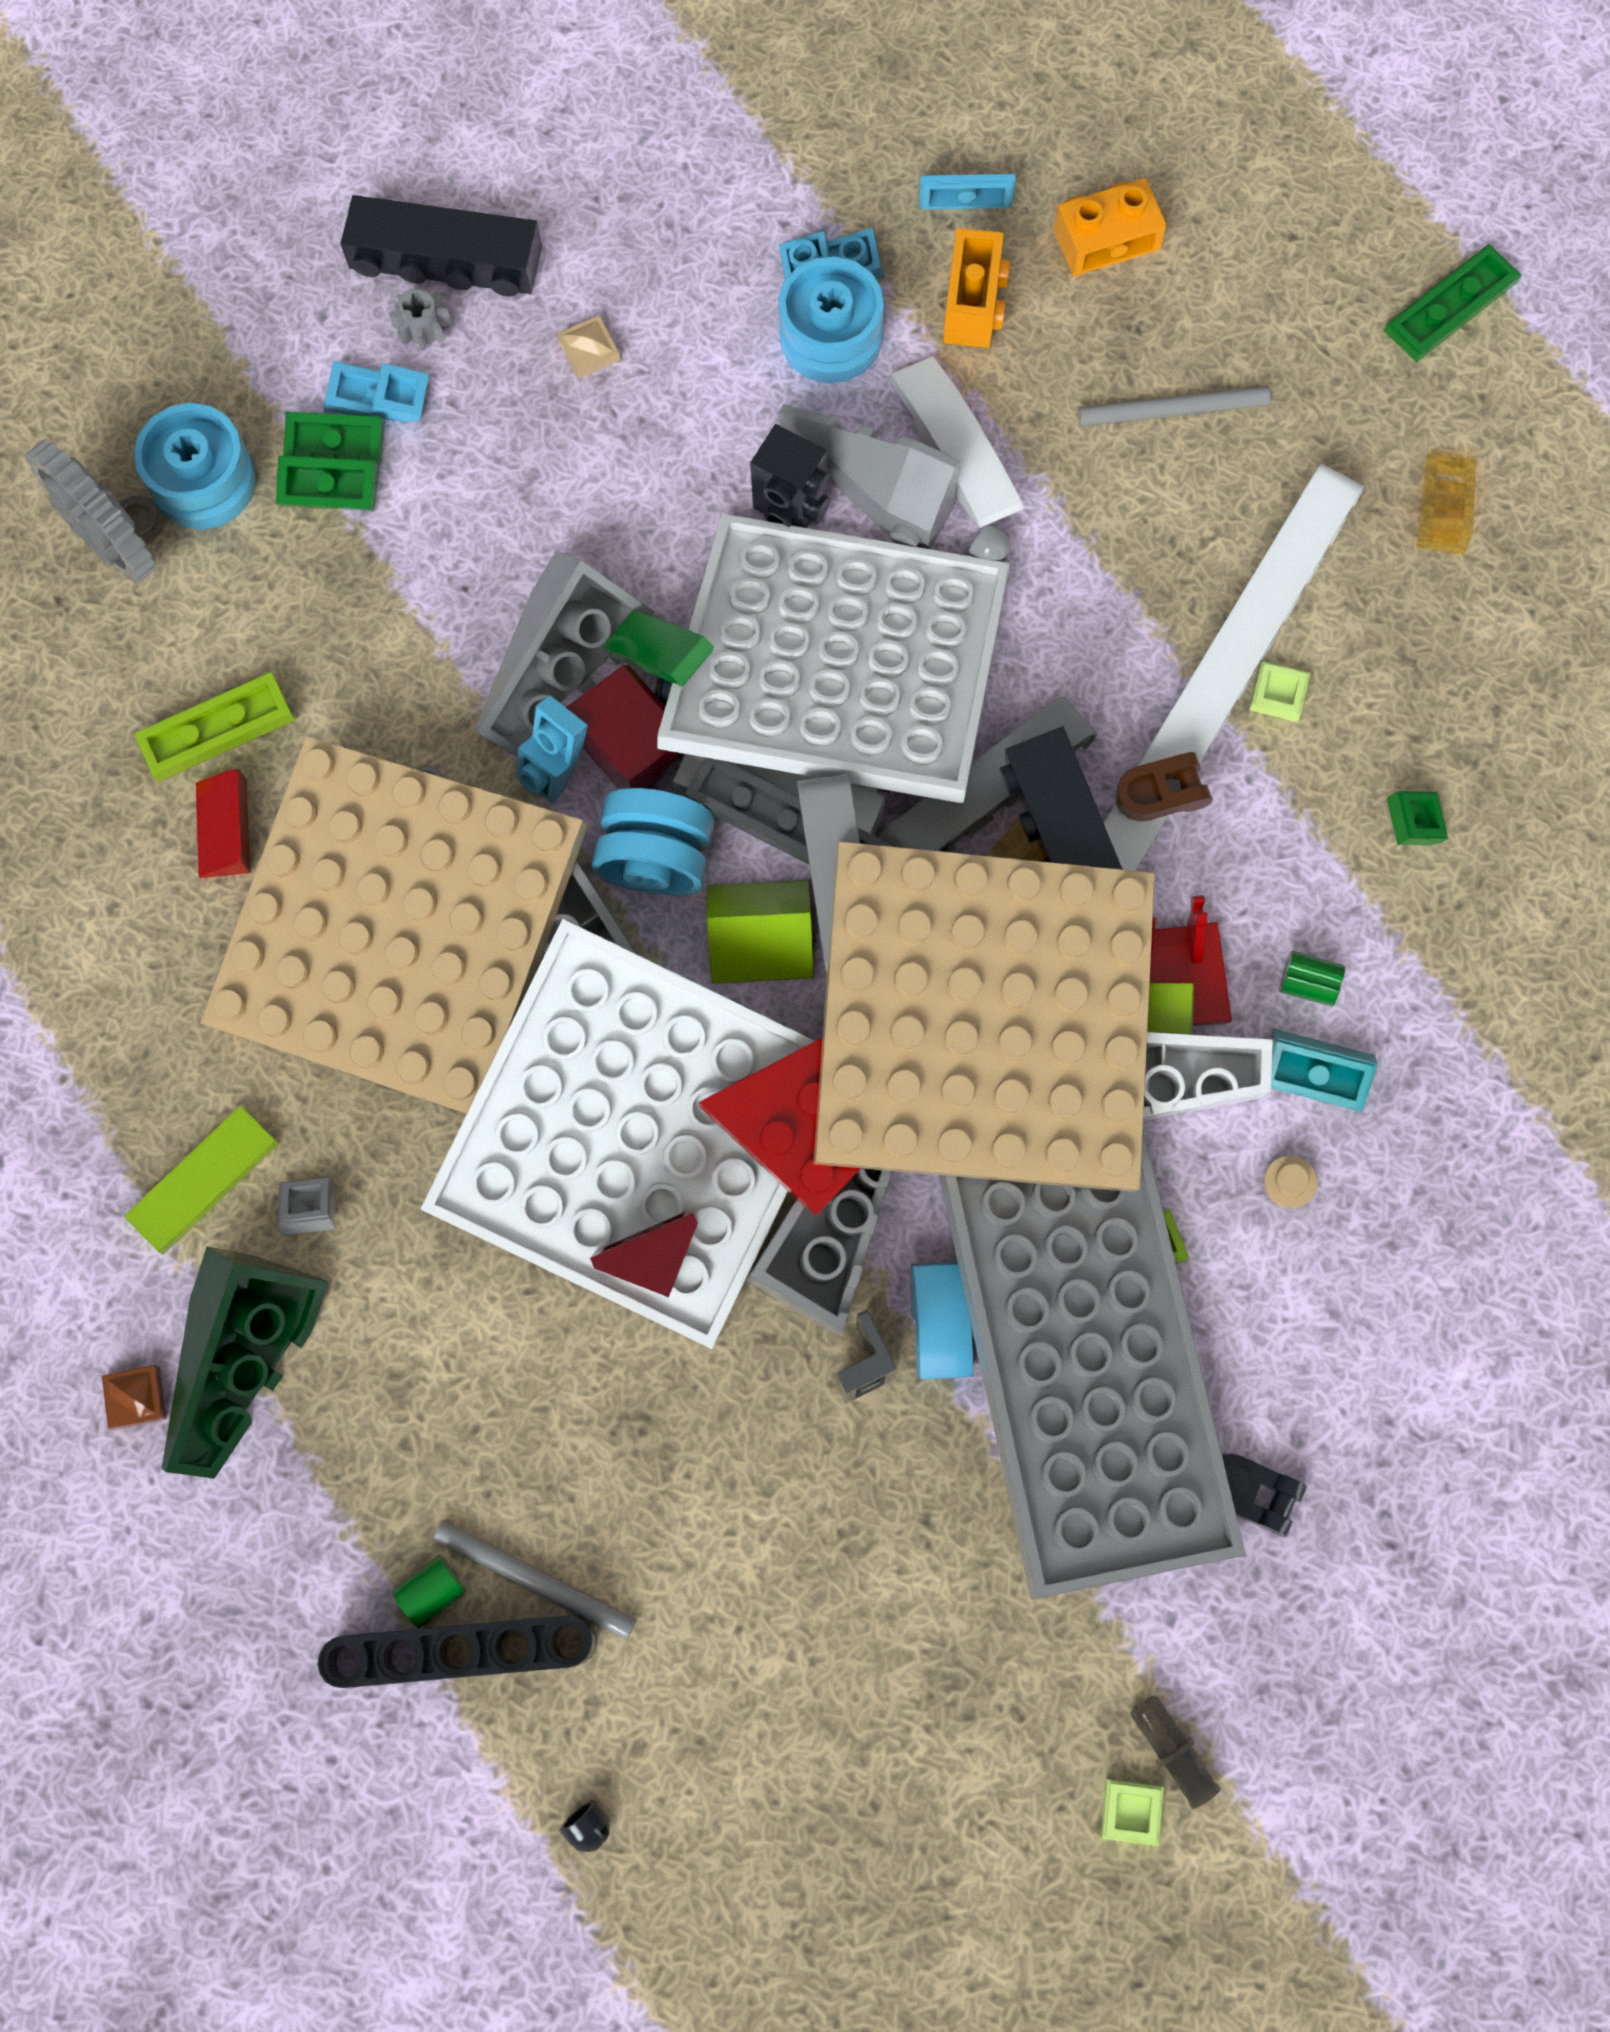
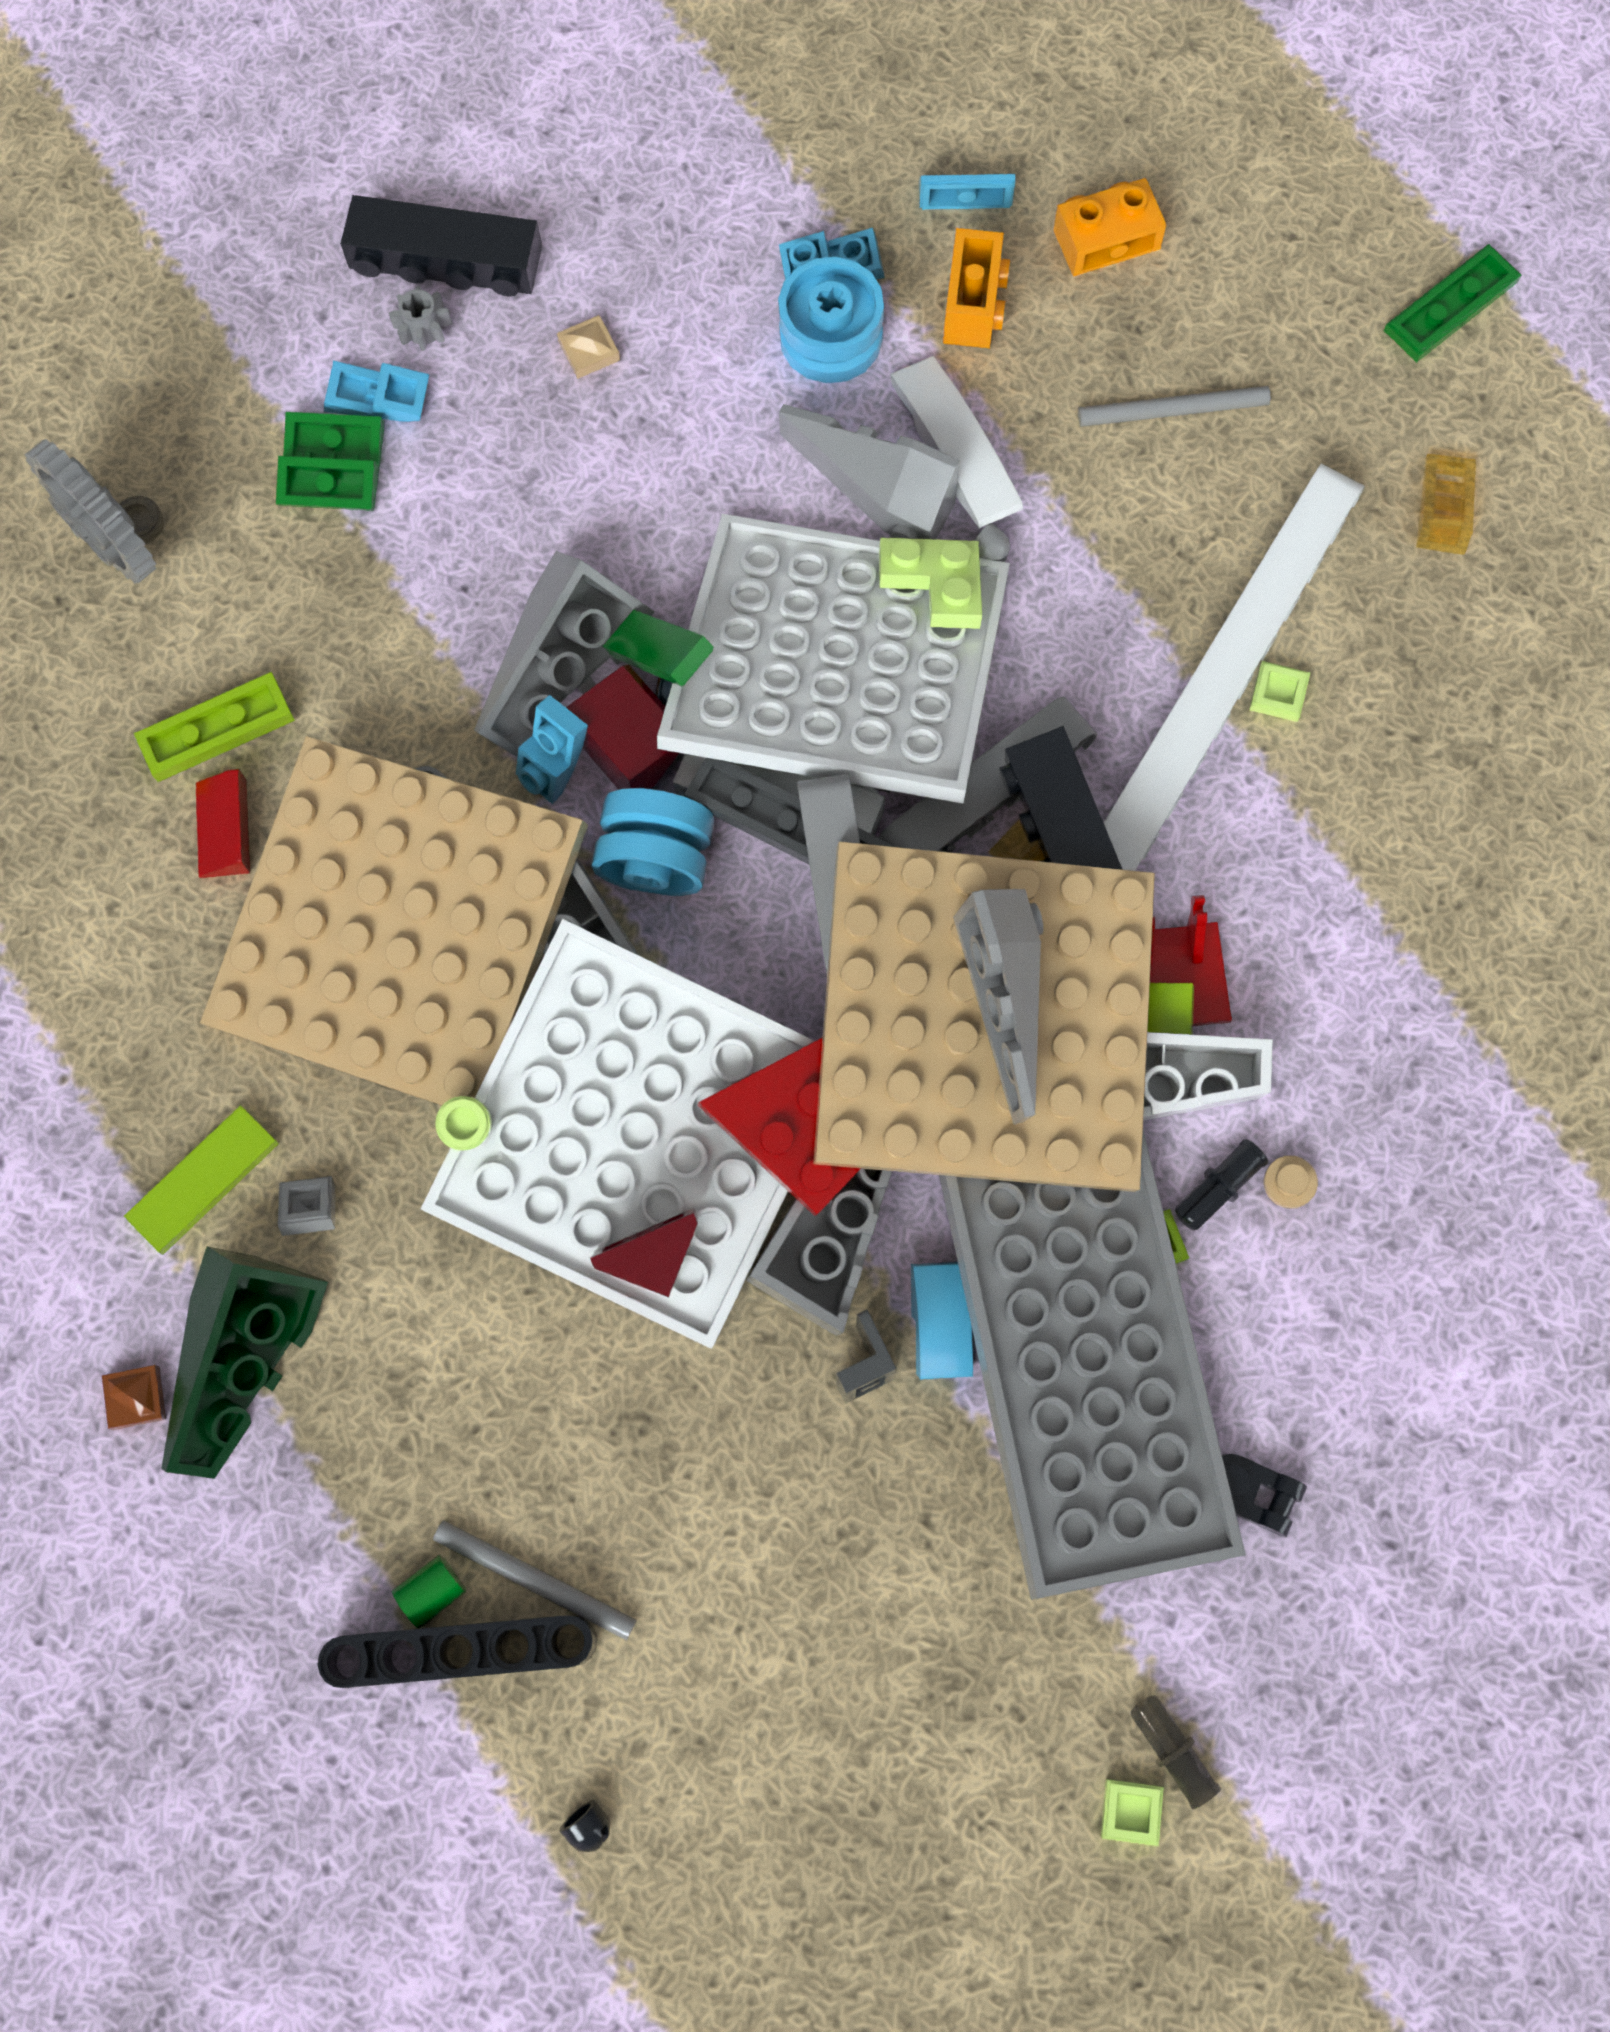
medium azure wheel [133,403,257,530] -> none
lime slope [707,880,814,984] -> none
black brick [750,424,831,528] -> none
reddish brown plate [1115,752,1213,821] -> none
teal slope [1271,1029,1378,1112] -> none
green piece [1279,950,1345,1007] -> none
green tile [1387,791,1448,845] -> none
none -> yellowish green tile [435,1096,492,1150]
none -> yellowish green plate [879,538,982,629]
none -> light grey wedge [953,889,1043,1125]
none -> black axle [1175,1139,1268,1231]

